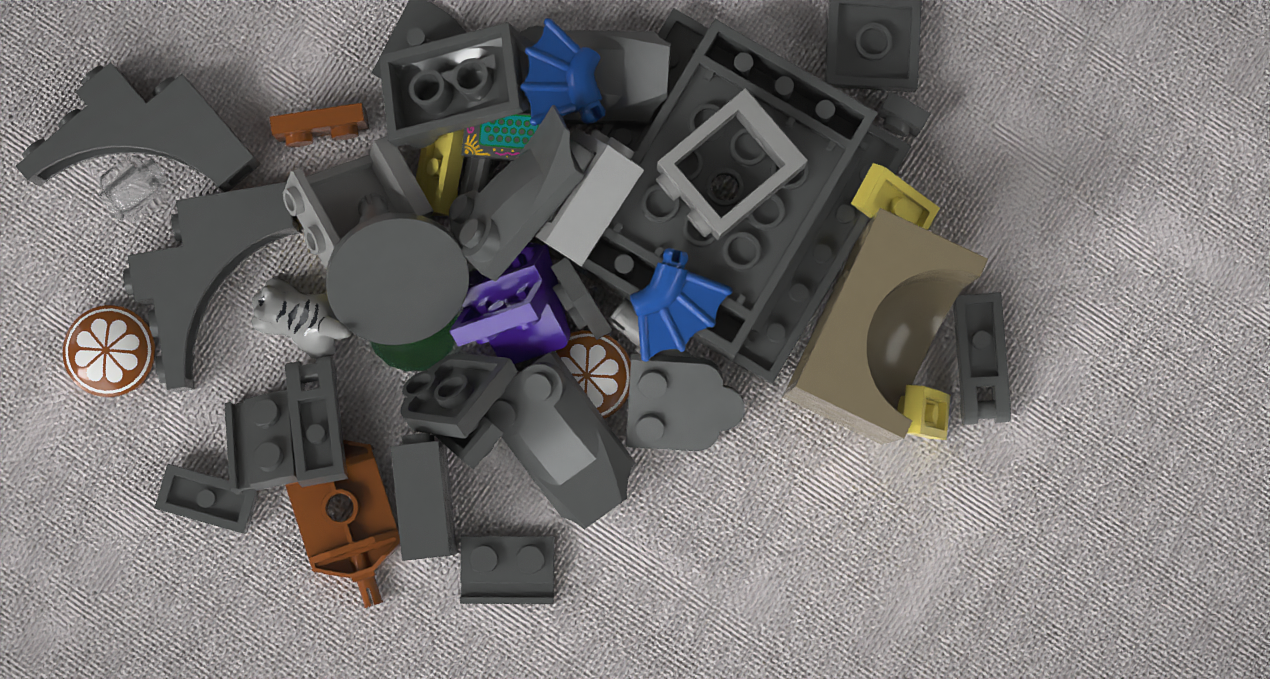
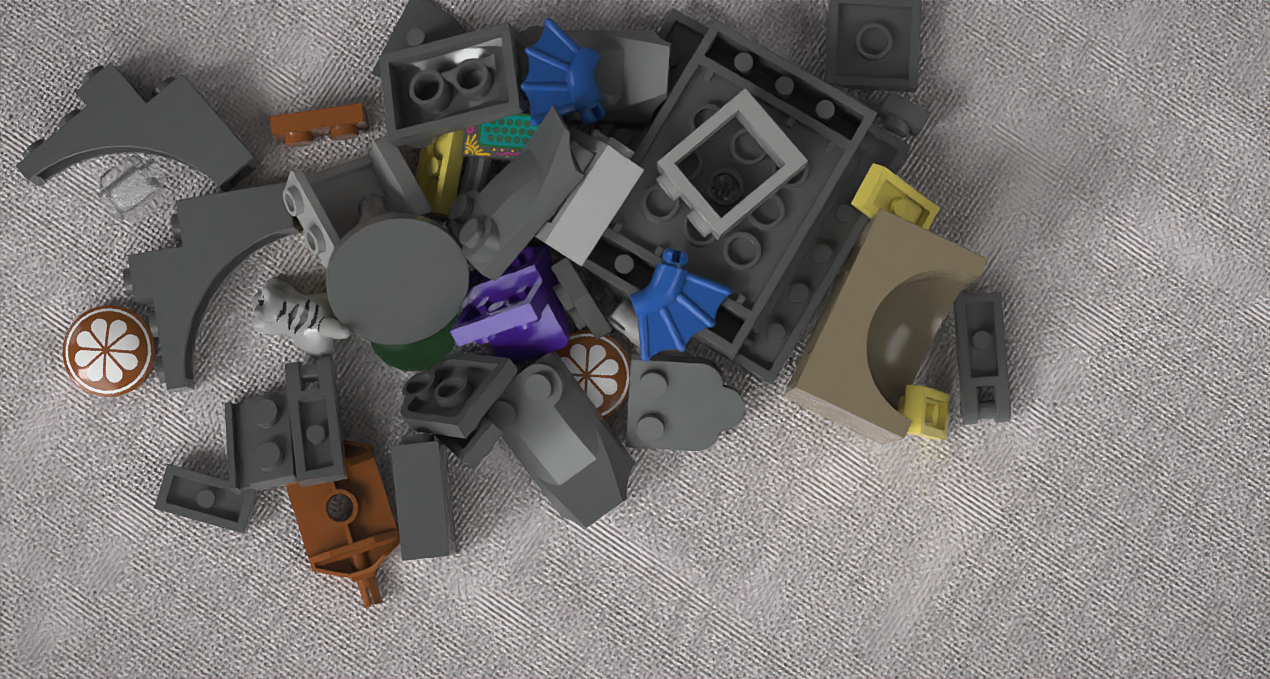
dark grey plate [460,536,555,604] -> none

